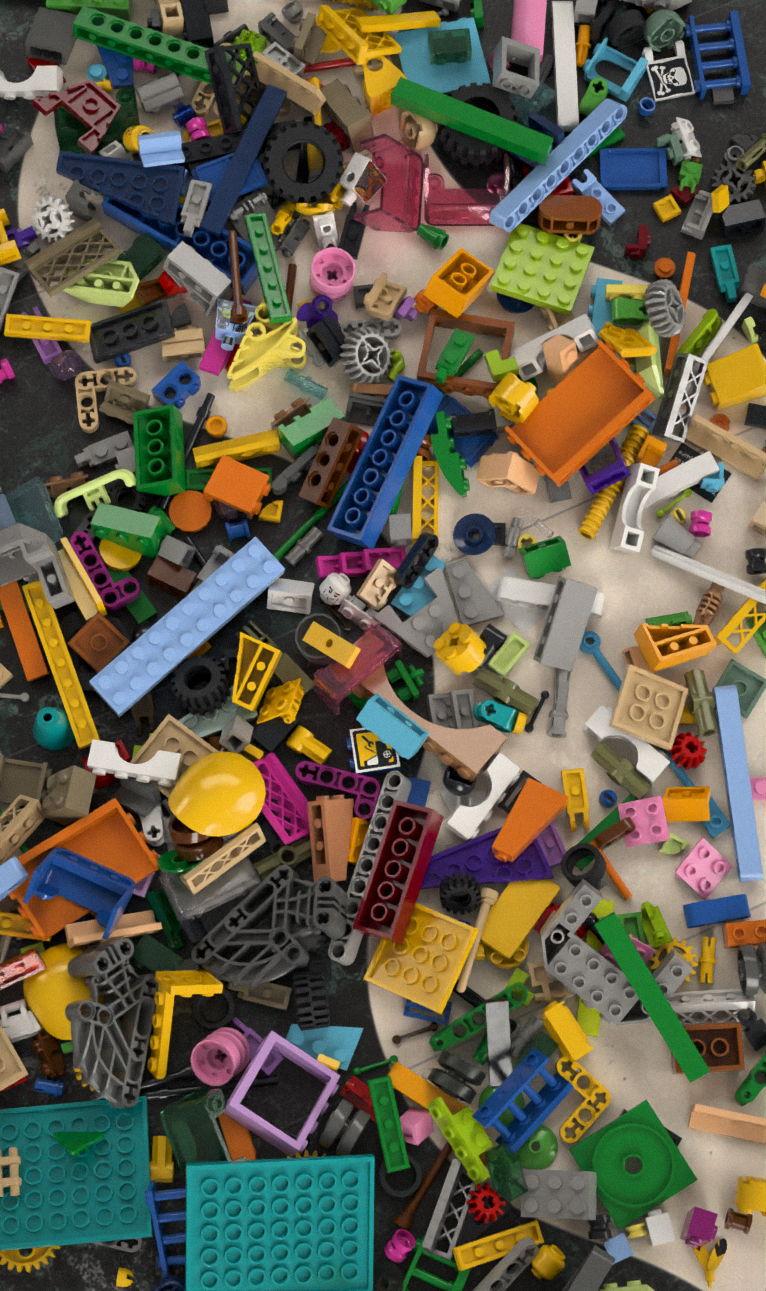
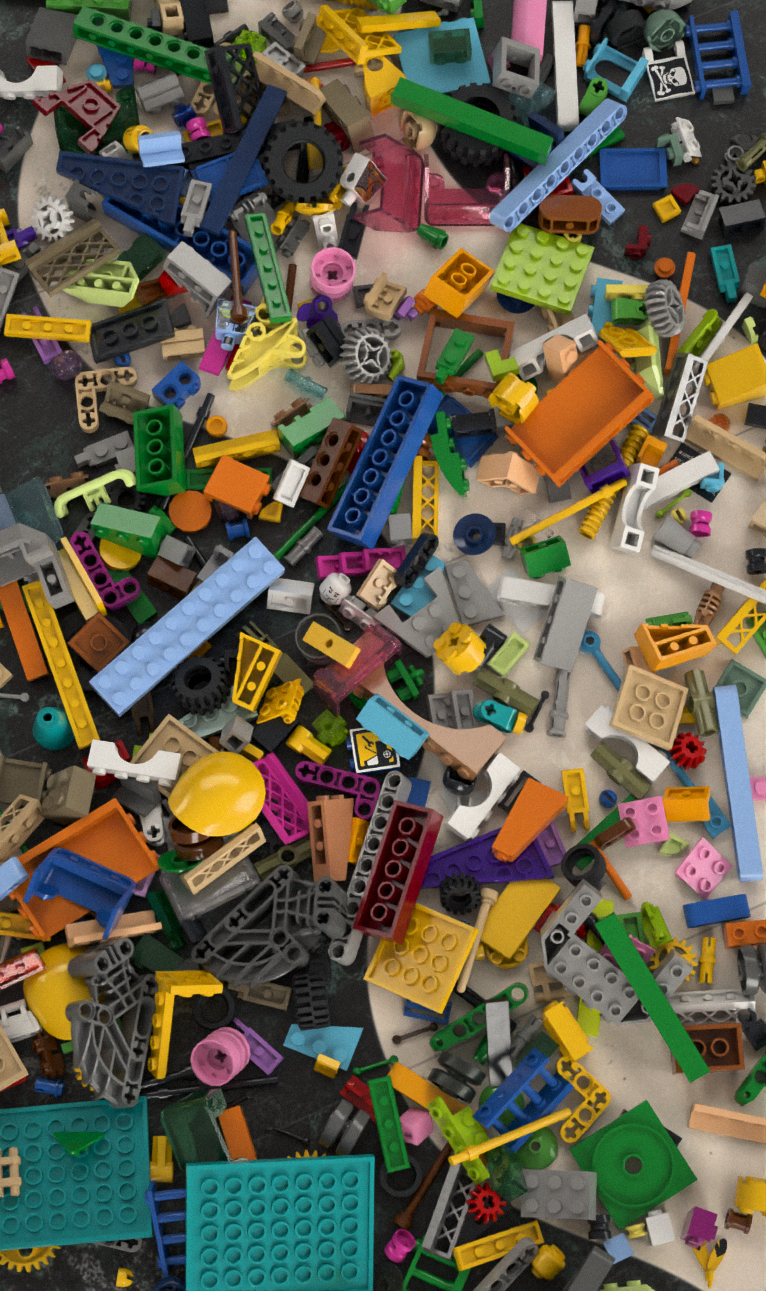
lavender window [222,1031,340,1157] -> none
lime piece [505,968,534,1008] -> none
blue hinge [638,97,656,116] -> none
bright green plate [678,160,703,194] -> none
yellow tile [711,184,730,213] -> none
none -> white tile [273,459,310,508]
none -> clear neon green brick [312,709,349,747]
none -> yellow bar [448,1107,572,1166]
none -> yellow bar [509,478,627,546]

